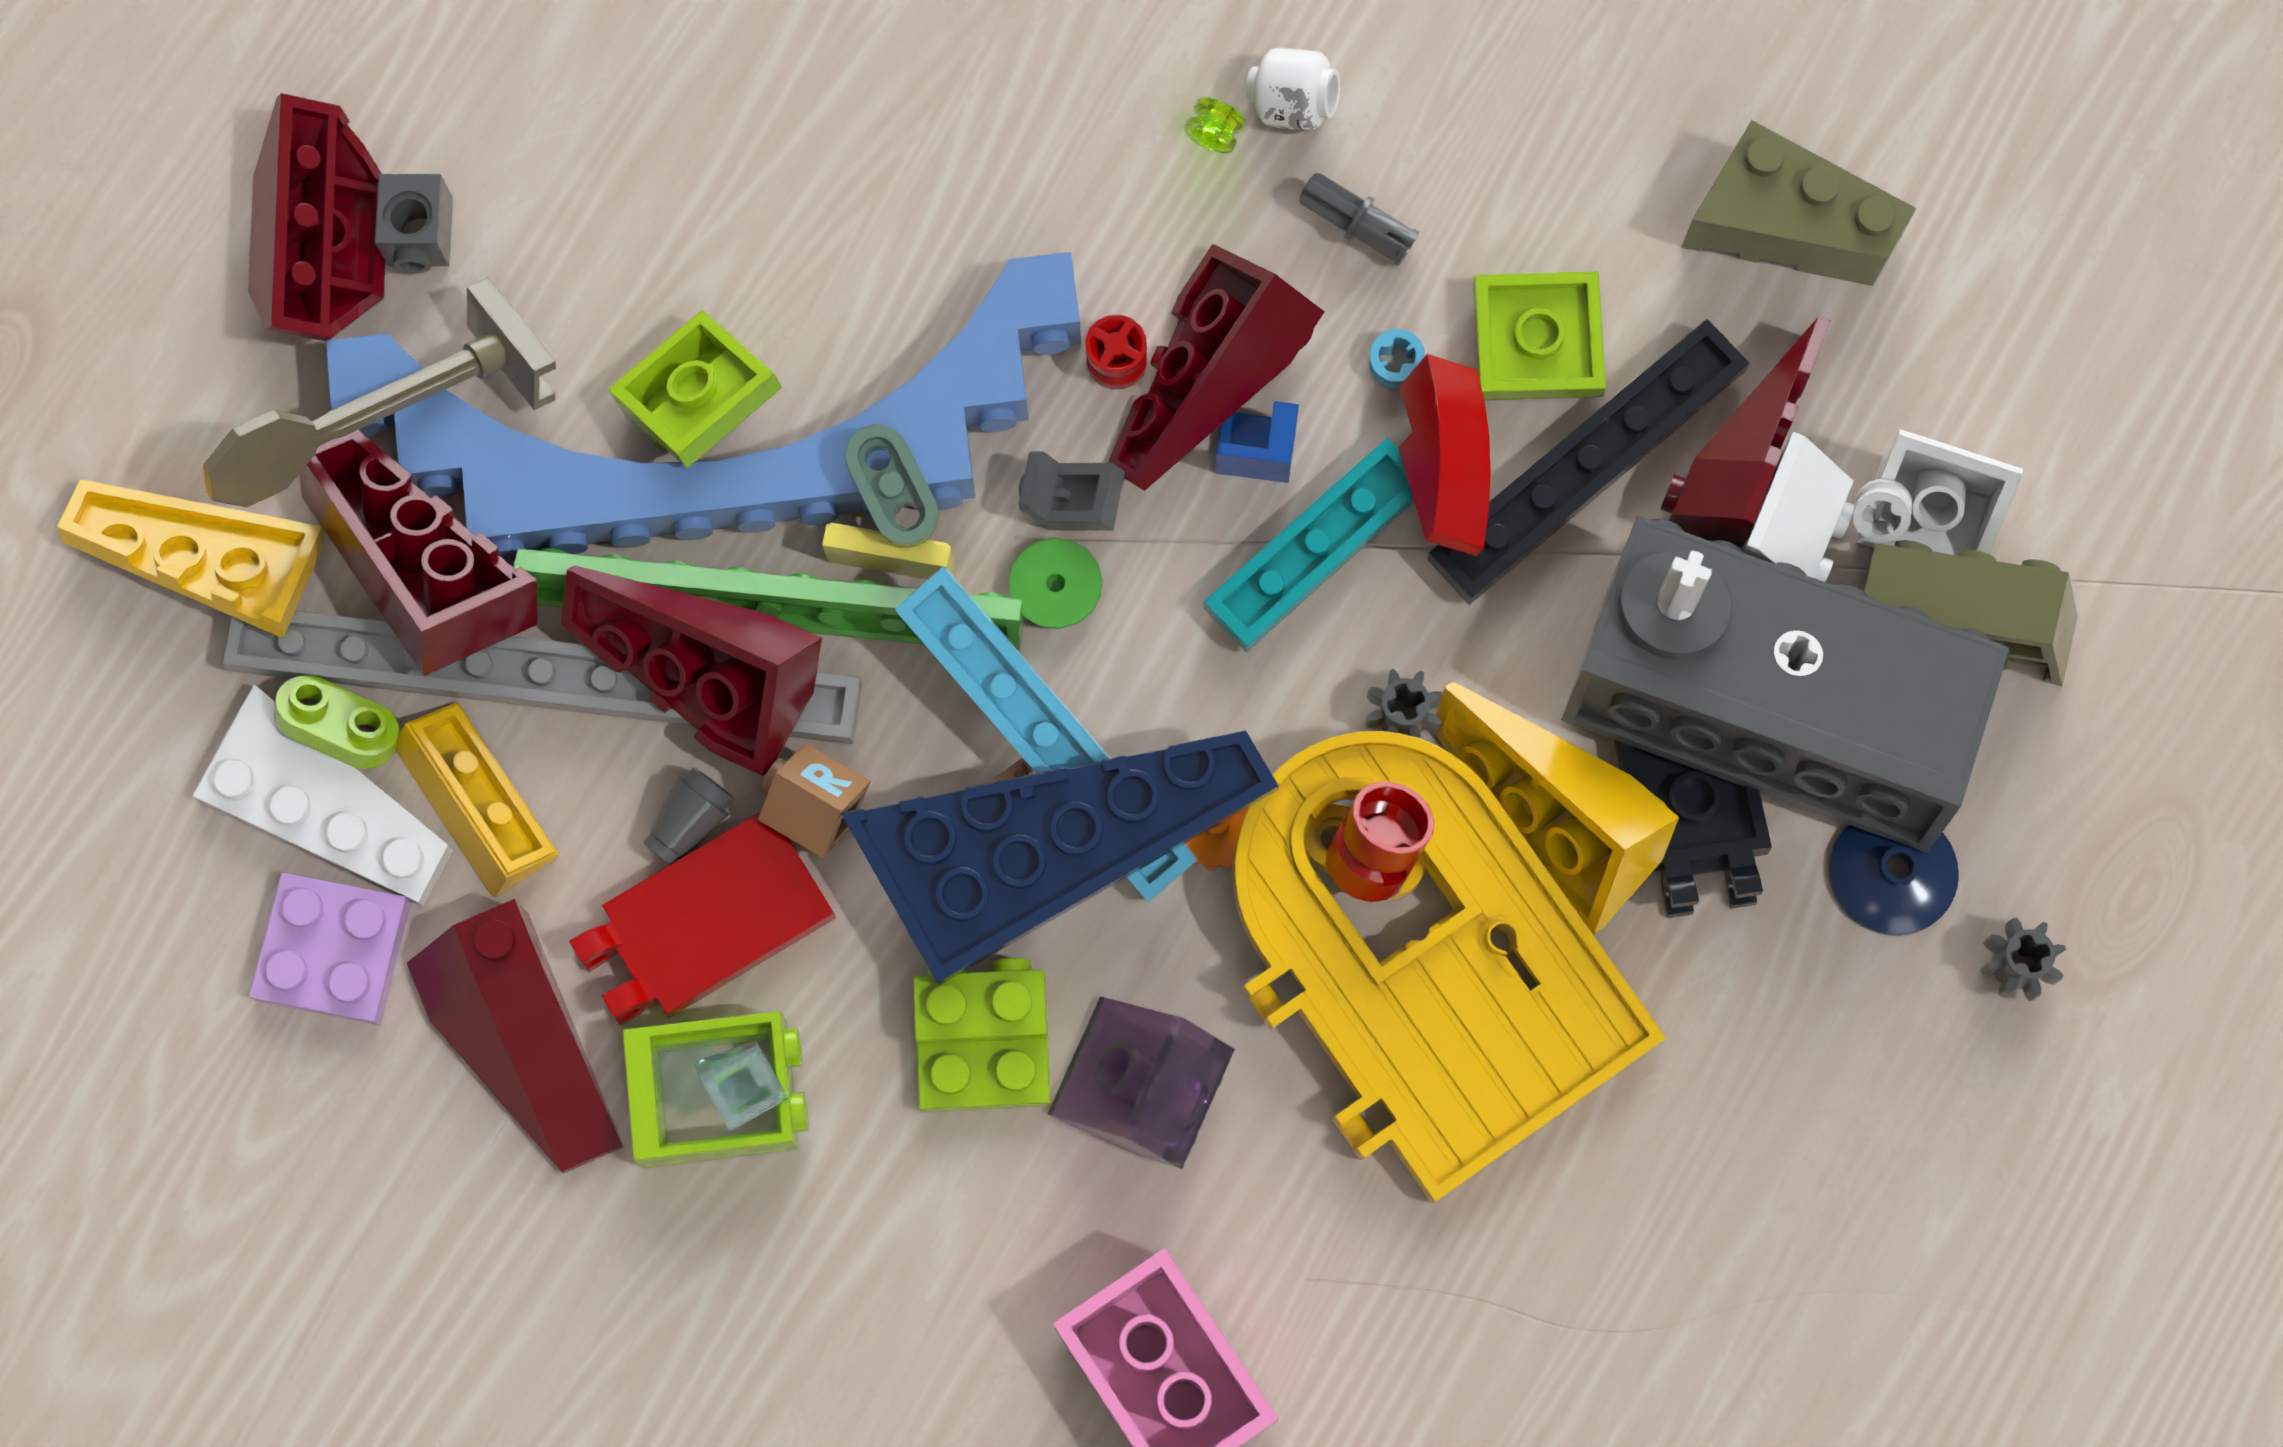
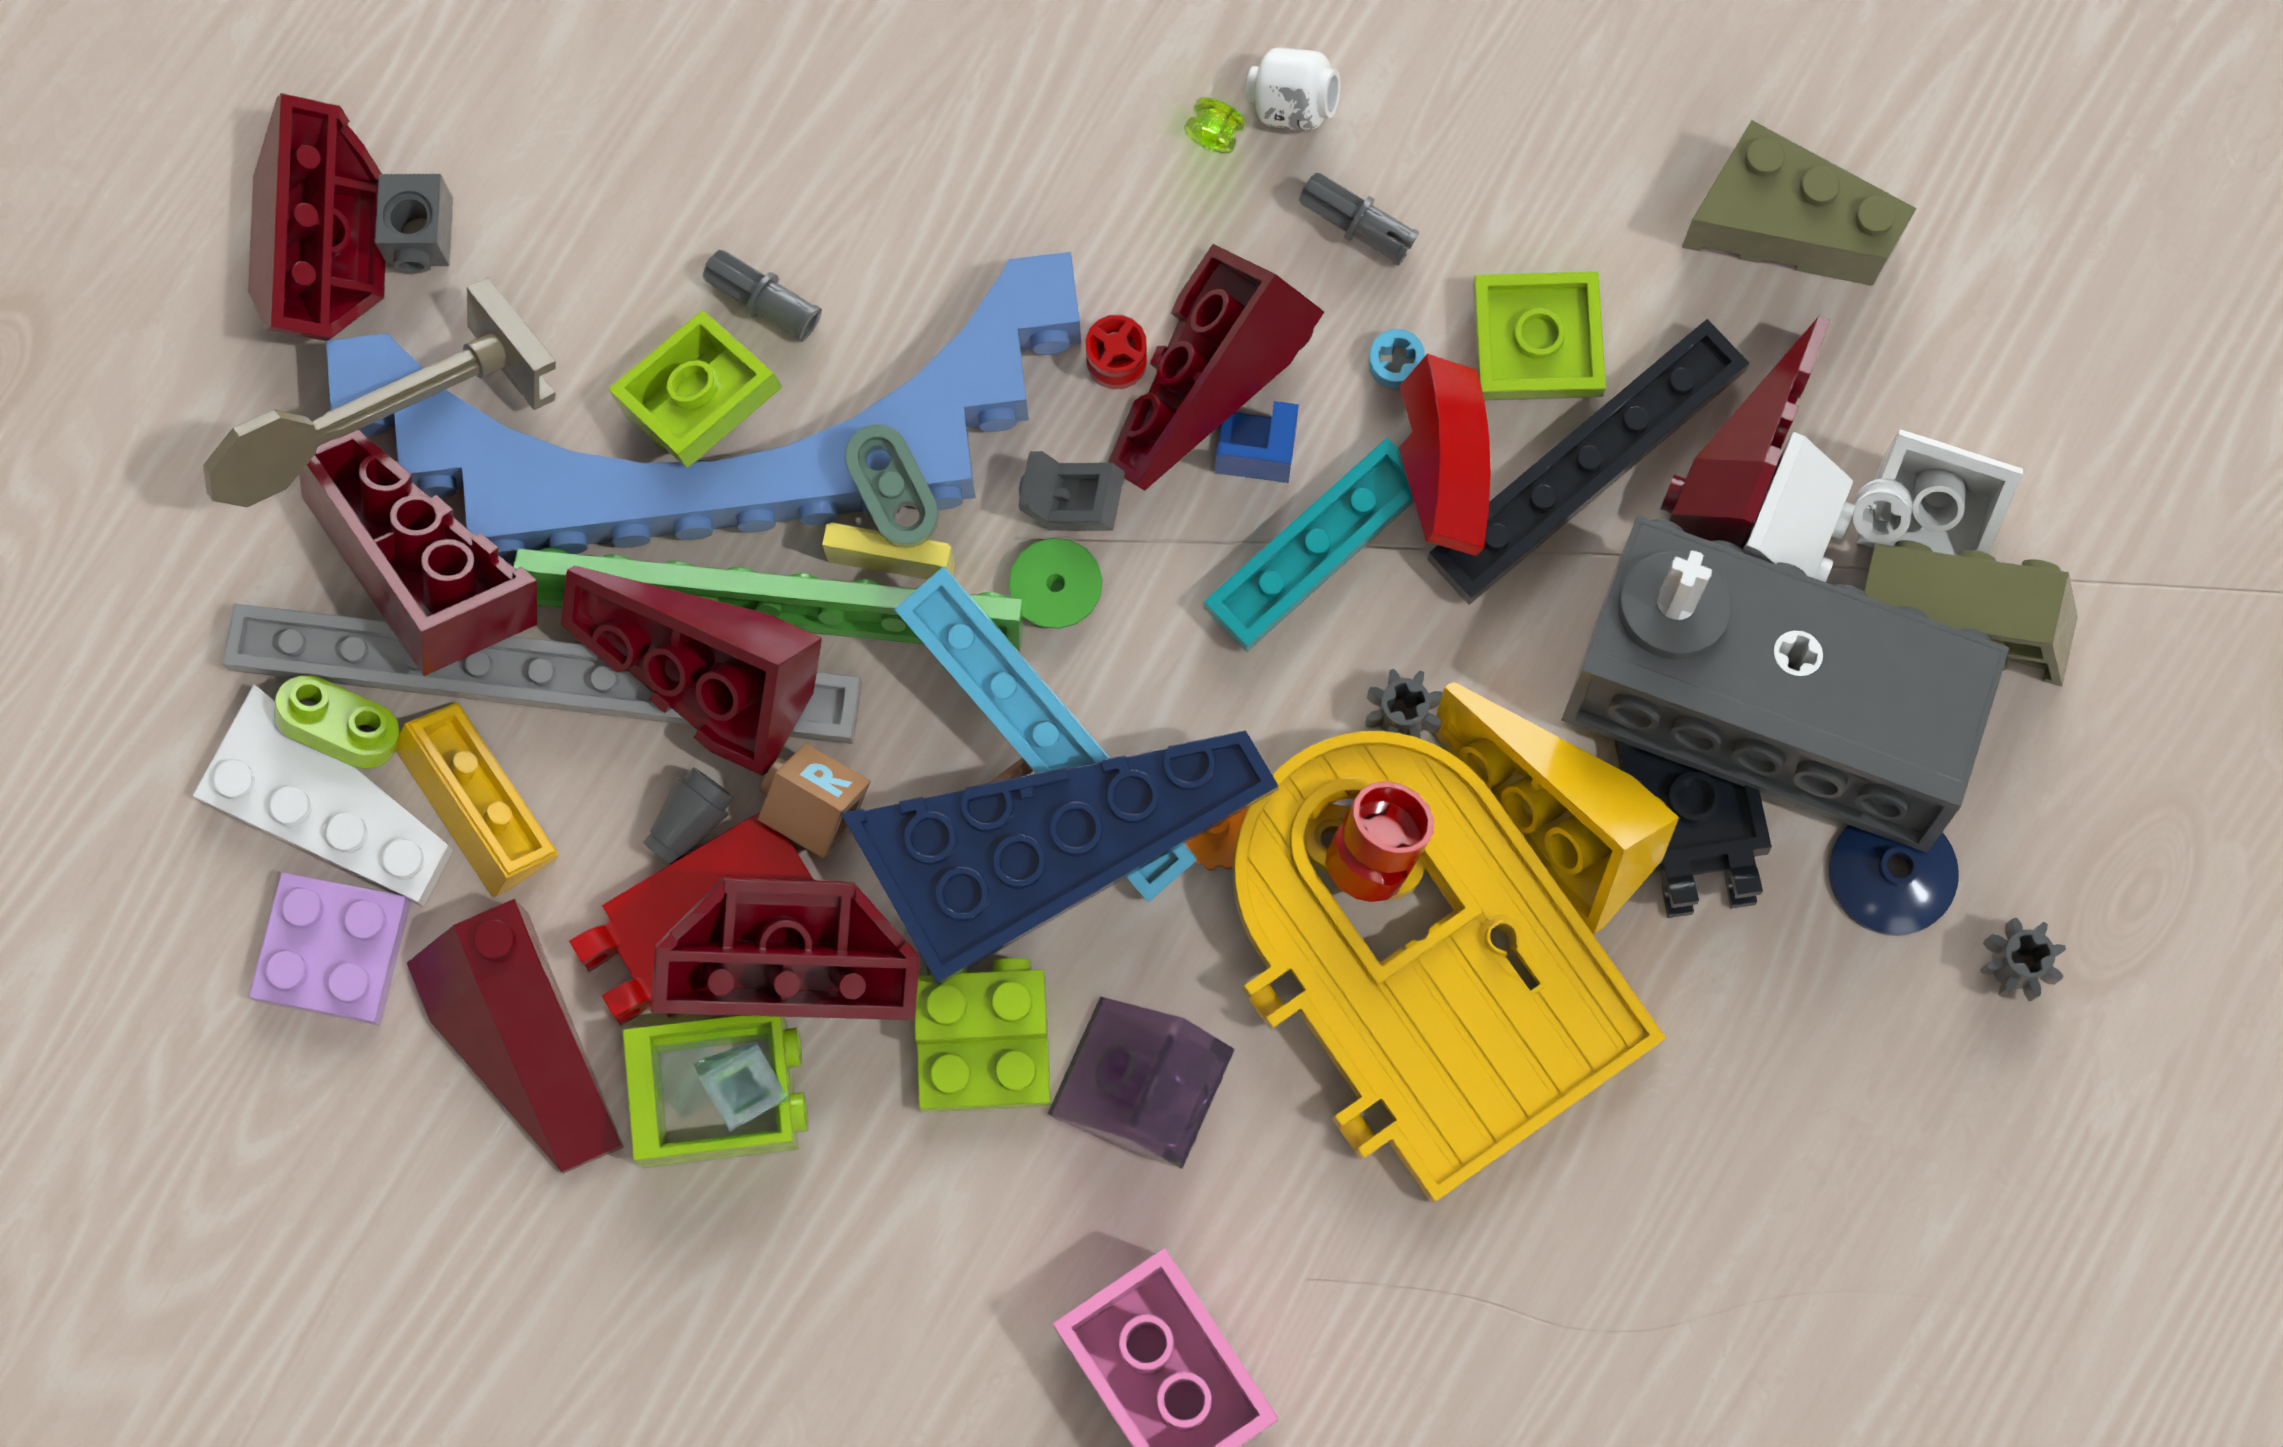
yellow wing [57,479,325,638] -> none
none -> dark red wedge [651,877,920,1020]
none -> dark grey axle [702,250,822,342]

